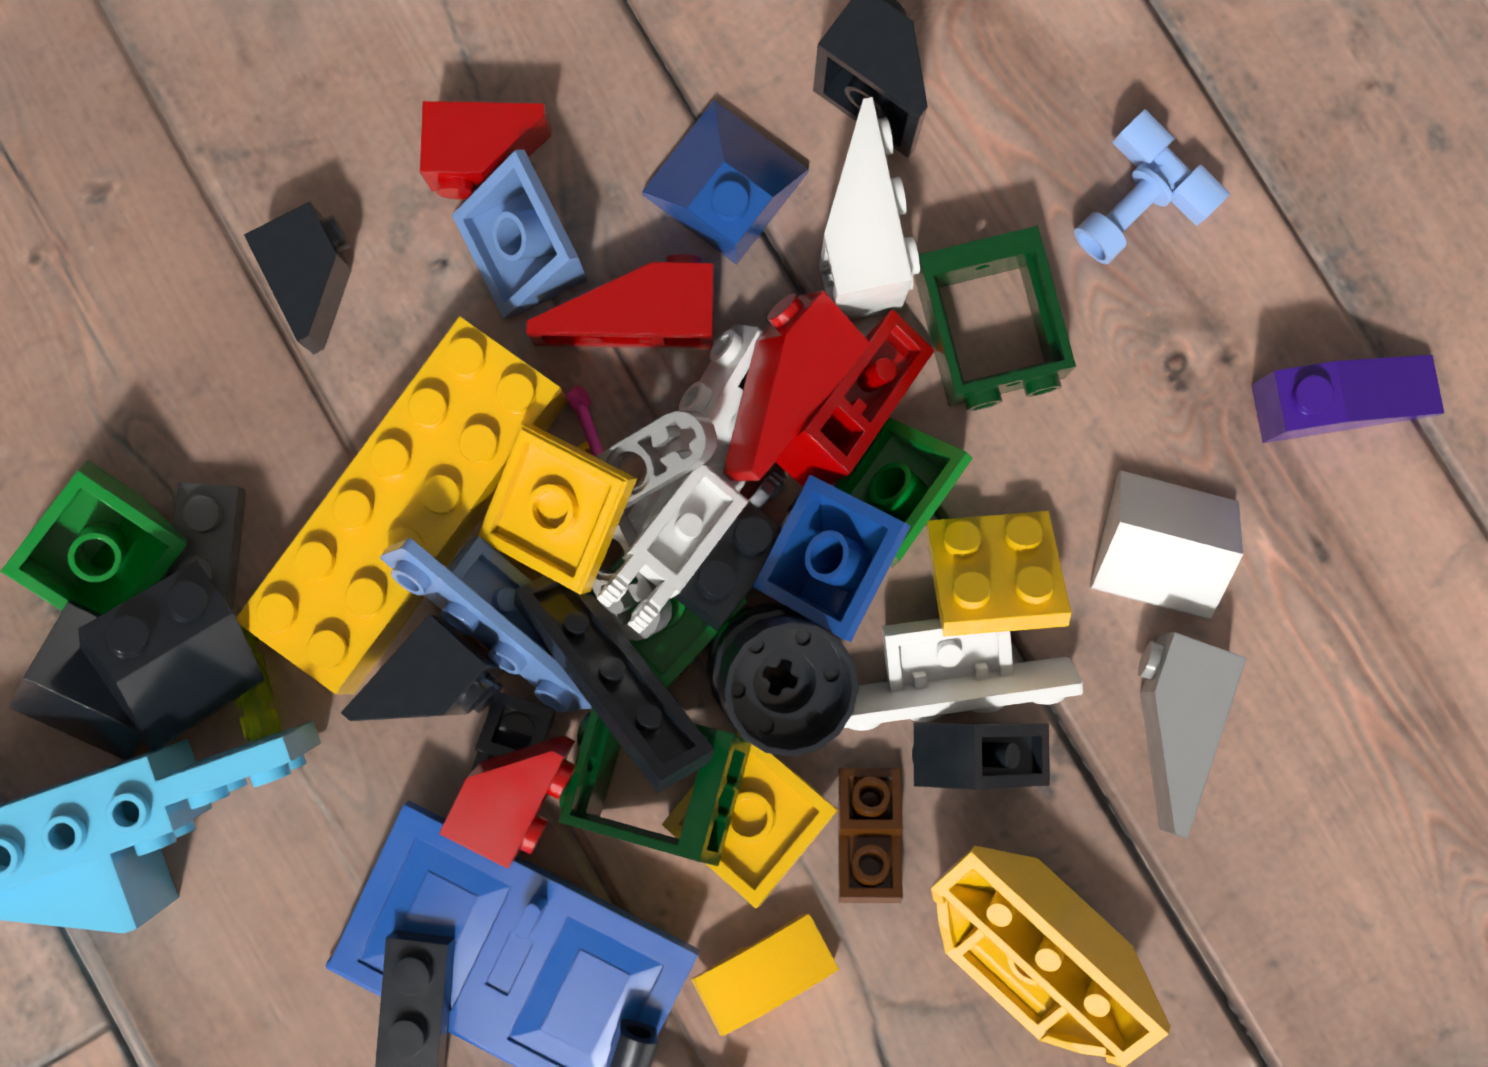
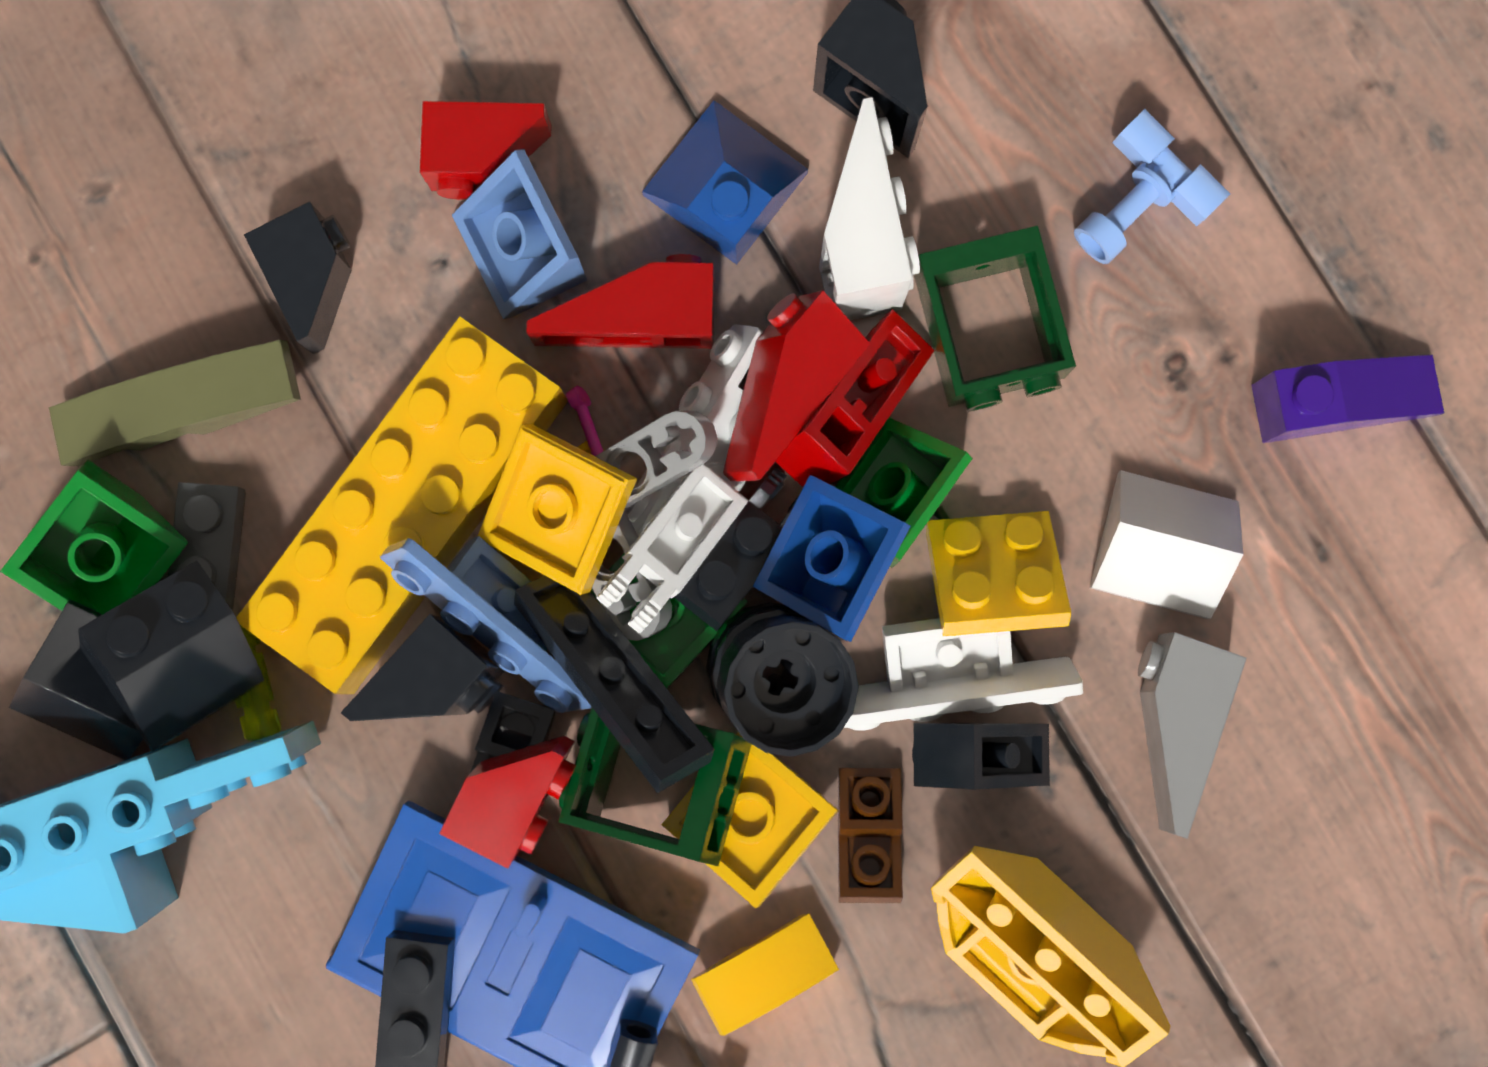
none -> olive slope [48,340,301,467]

